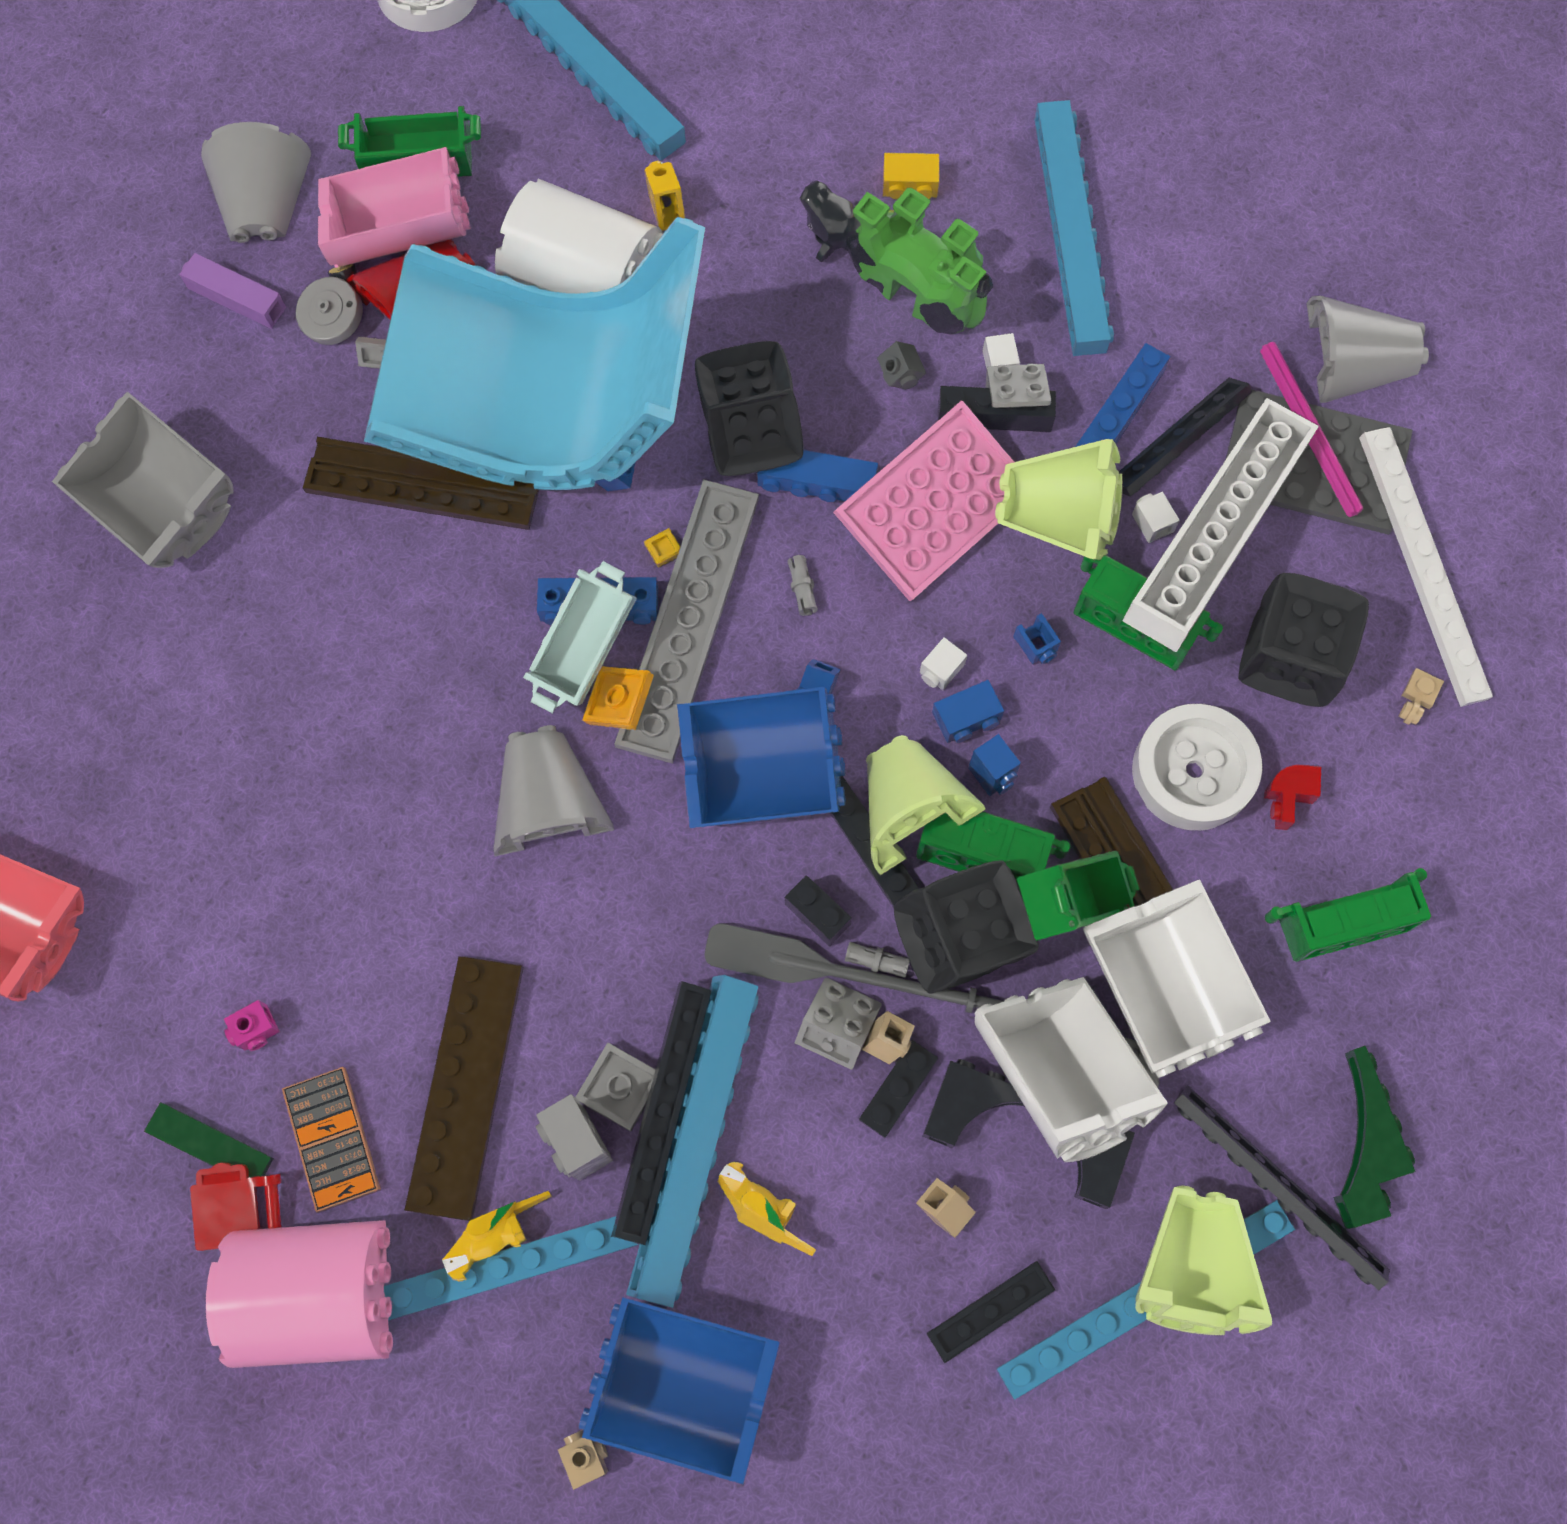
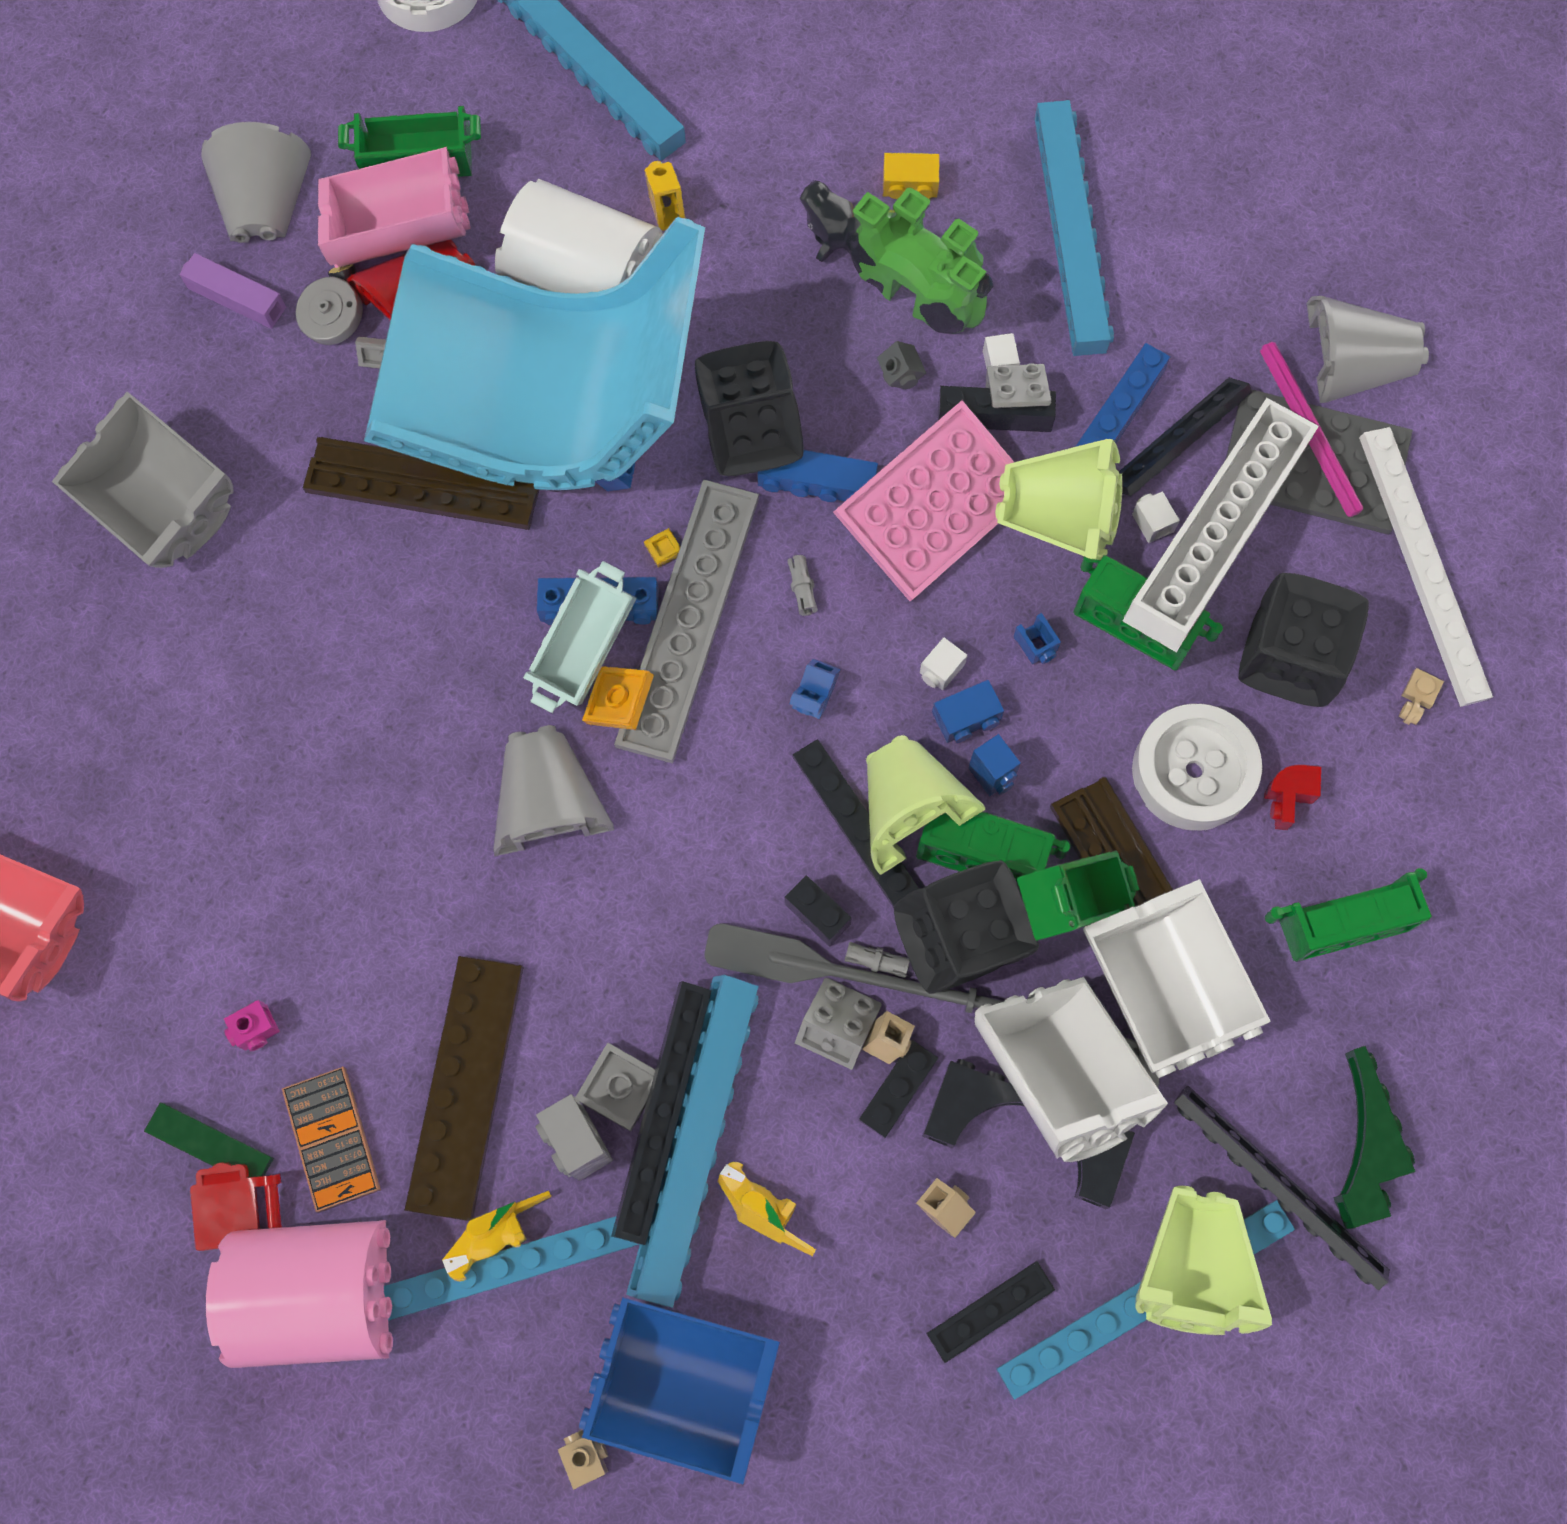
blue cylinder [677,687,846,828] -> none

